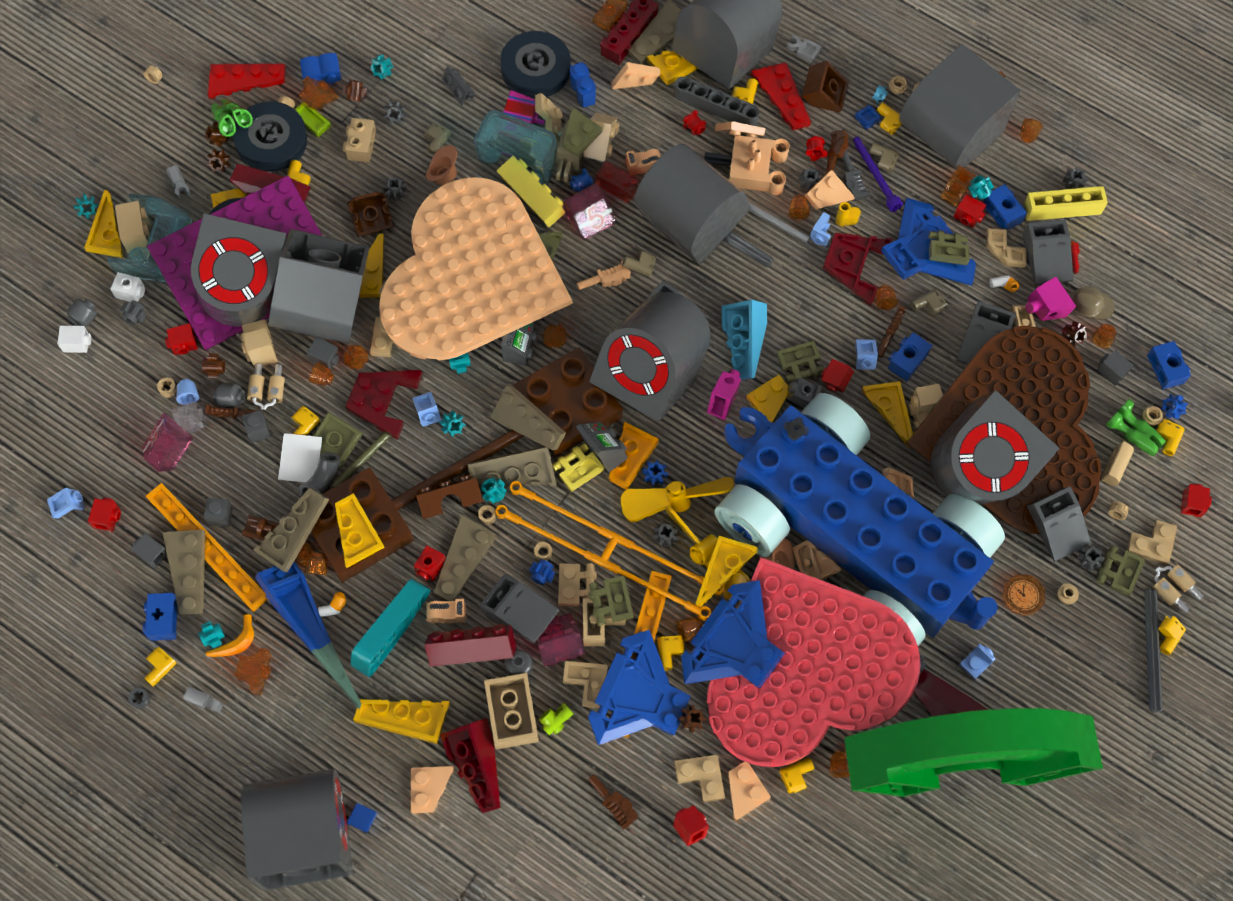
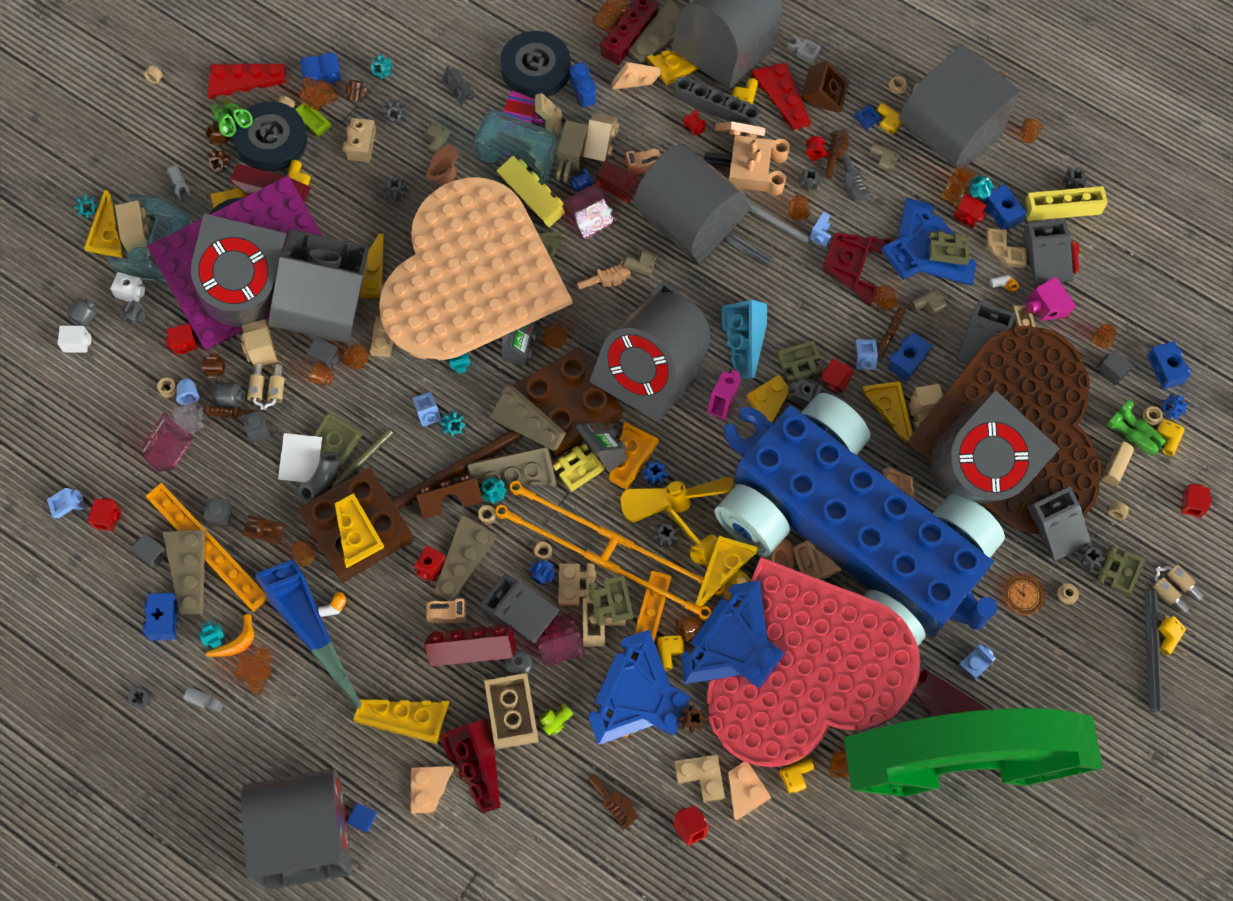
yellow piece [144,646,177,687] -> none
dark tan wing [253,488,329,572] -> none
yellow piece [291,406,321,436] -> none
clear orange hat [304,552,327,575] -> none
dark red wing [346,370,422,440] -> none
reddish brown slope [347,192,394,237] -> none
teal beam [351,579,430,677] -> none
olive wing [563,108,602,157] -> none
tan plate [563,661,608,708] -> none
clear smoke plate [783,417,809,441] -> none
light nougat wing [804,170,855,210] -> none
yellow piece [835,202,861,226] -> none
dark purple piece [853,137,903,212] -> none
medium azure plate [872,85,888,103] -> none
reddish brown gear [1062,321,1087,347] -> none
dark tan piece [1069,286,1115,320] -> none
tan plate [1127,520,1177,566] -> none

